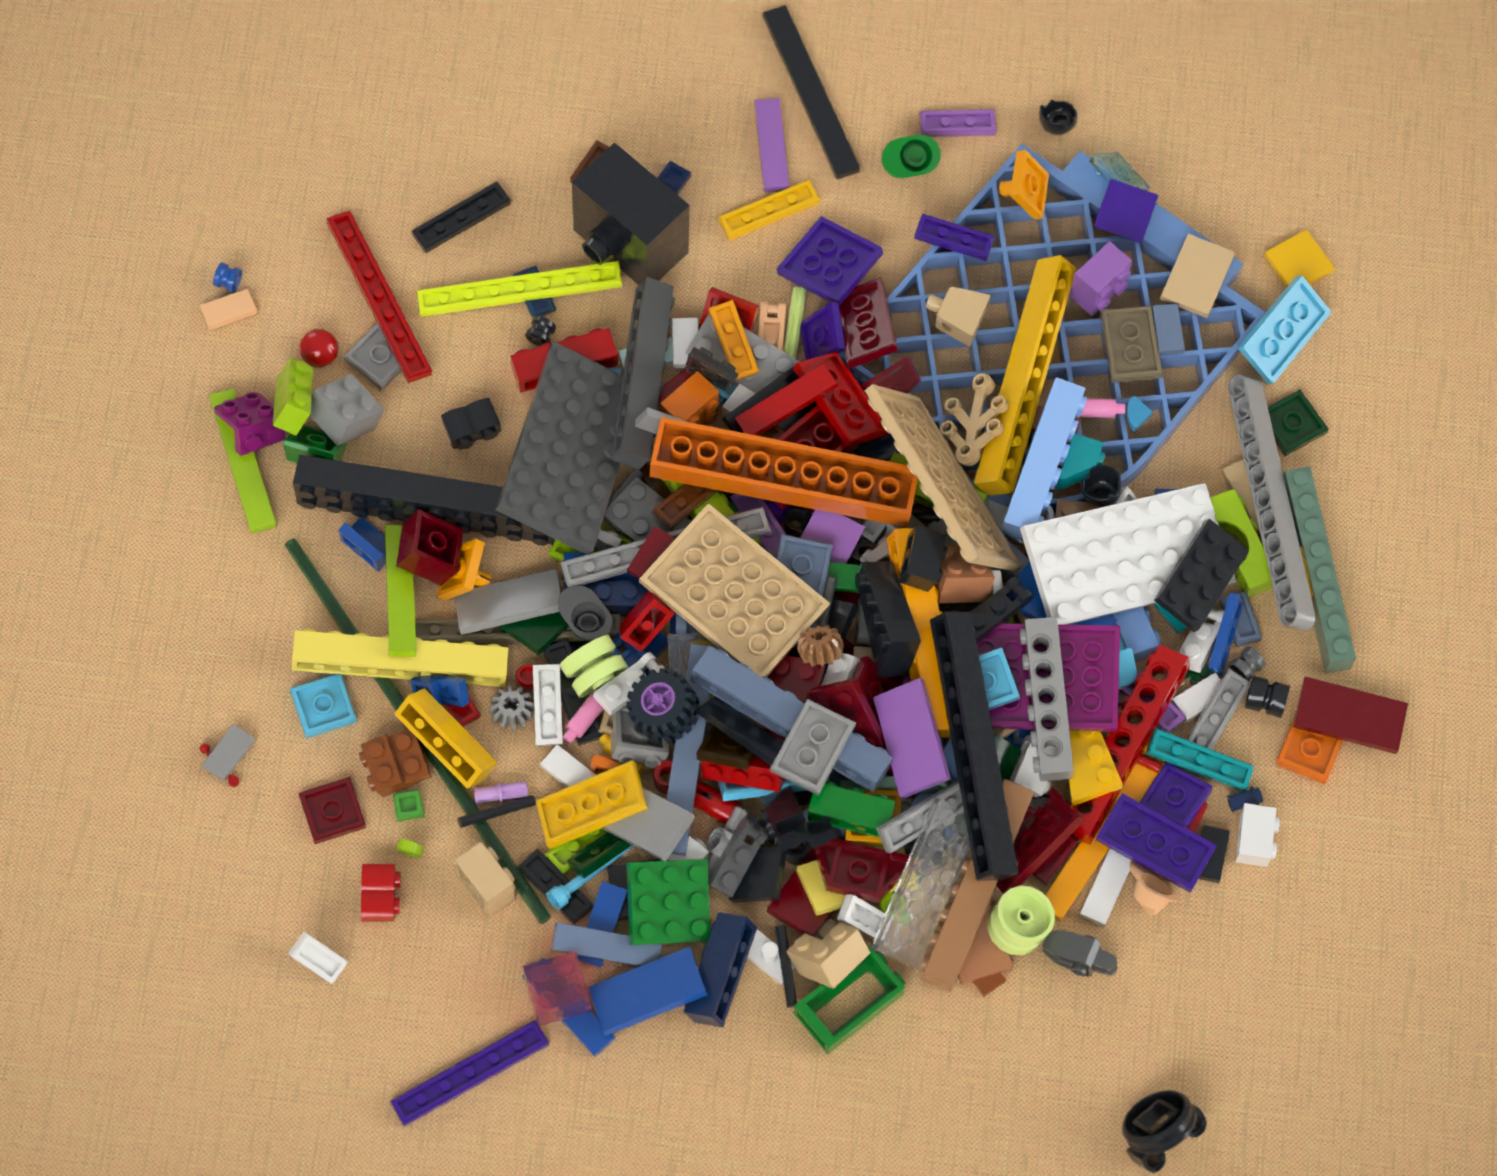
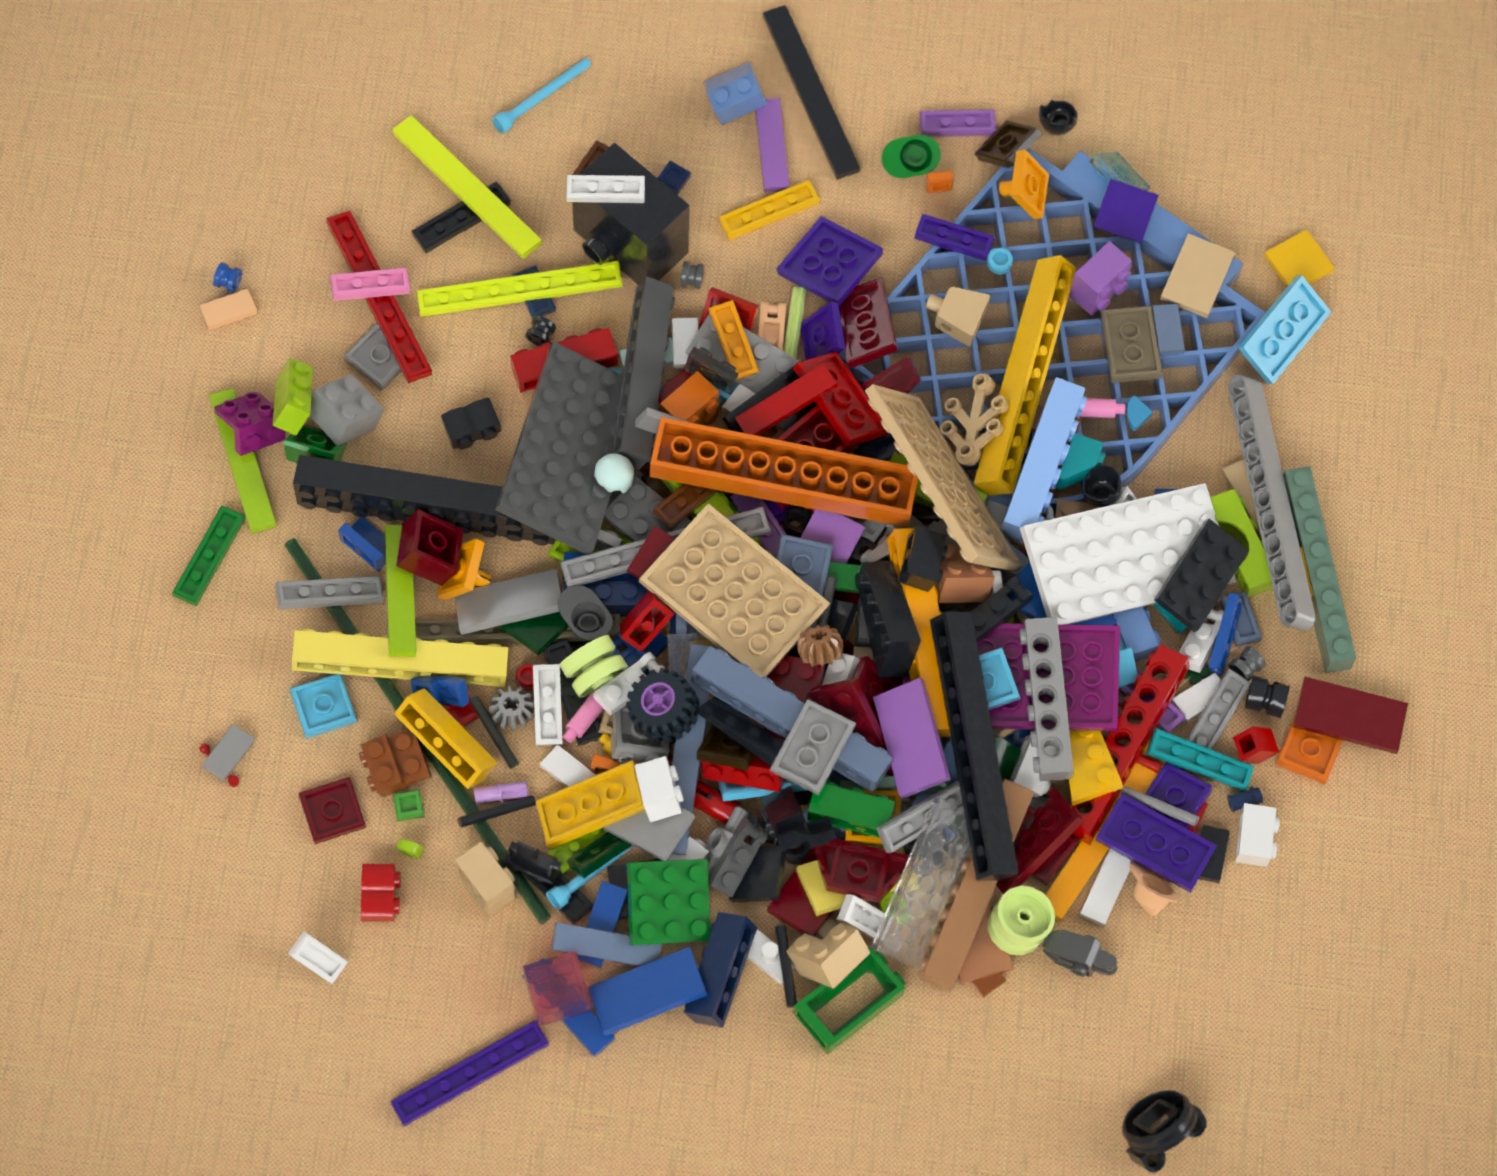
red hair [299,329,338,368] -> none
dark green tile [1268,389,1329,456] -> none
none -> green tile [172,505,245,607]
none -> light grey tile [275,576,384,610]
none -> bright pink tile [330,267,410,301]
none -> neon yellow tile [392,115,542,259]
none -> pearl dark grey bar [469,696,519,769]
none -> medium azure piece [492,58,591,134]
none -> black hinge [502,841,562,884]
none -> white tile [567,175,645,203]
none -> light aqua hair [594,453,634,493]
none -> white brick [635,756,684,822]
none -> dark grey wheel [680,261,704,289]
none -> medium blue slope [705,61,768,125]
none -> orange tile [926,171,954,193]
none -> dark brown tile [974,120,1042,168]
none -> medium azure tile [987,248,1013,274]
none -> light grey bar [1122,786,1199,826]
none -> red brick [1233,726,1280,764]

